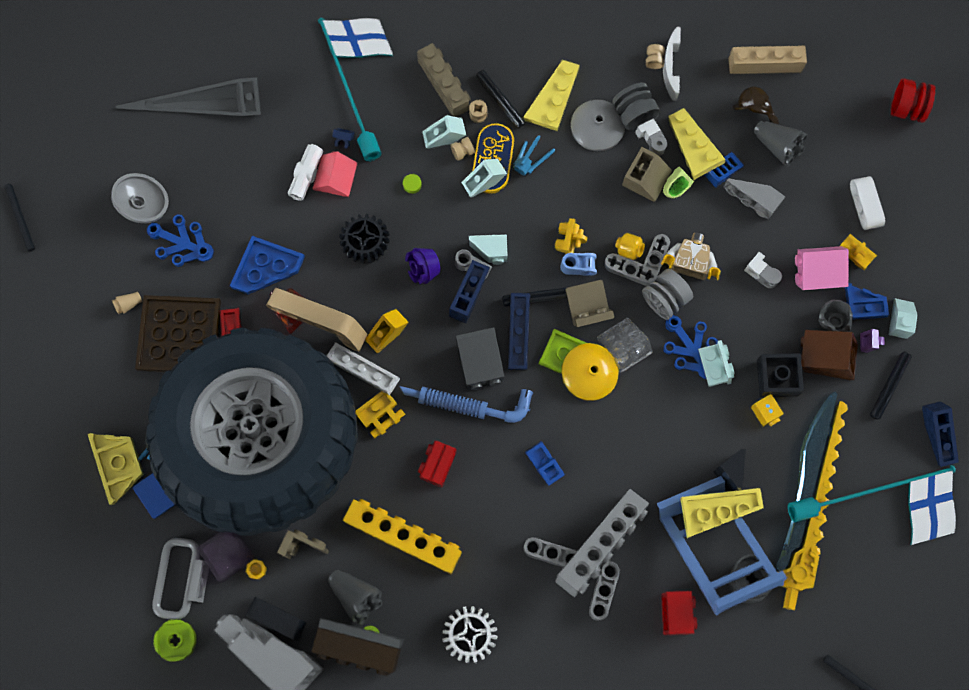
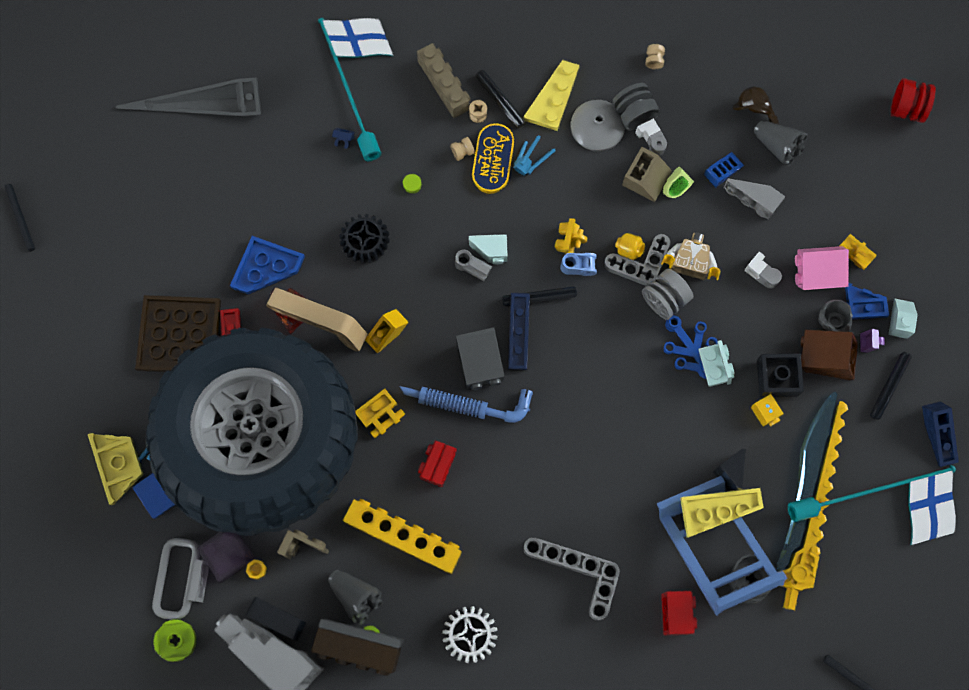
light grey dish [111,173,169,223] -> none
tan cone [112,291,143,314] -> none
blue plant [147,215,214,267] -> none
white piece [288,144,323,201] -> none
coral slope [313,151,357,197] -> none
white tile [327,342,400,395] -> none
dark purple cone [405,248,440,284] -> none
light aqua slope [422,115,466,148] -> none
dark blue slope [449,260,490,324] -> none
light aqua slope [461,159,507,197] -> none
blue slope [525,441,565,486] -> none
lime tile [539,329,586,374] -> none
light grey brick [555,489,649,598] -> none
yellow dish [562,343,619,401] -> none
dark tan bracket [565,280,614,327] -> none
clear bracket [597,318,653,373] -> none
white slope [663,27,680,101] -> none
light yellow wing [668,108,725,180] -> none
tan brick [729,46,807,74] -> none
white beam [850,176,885,230] -> none

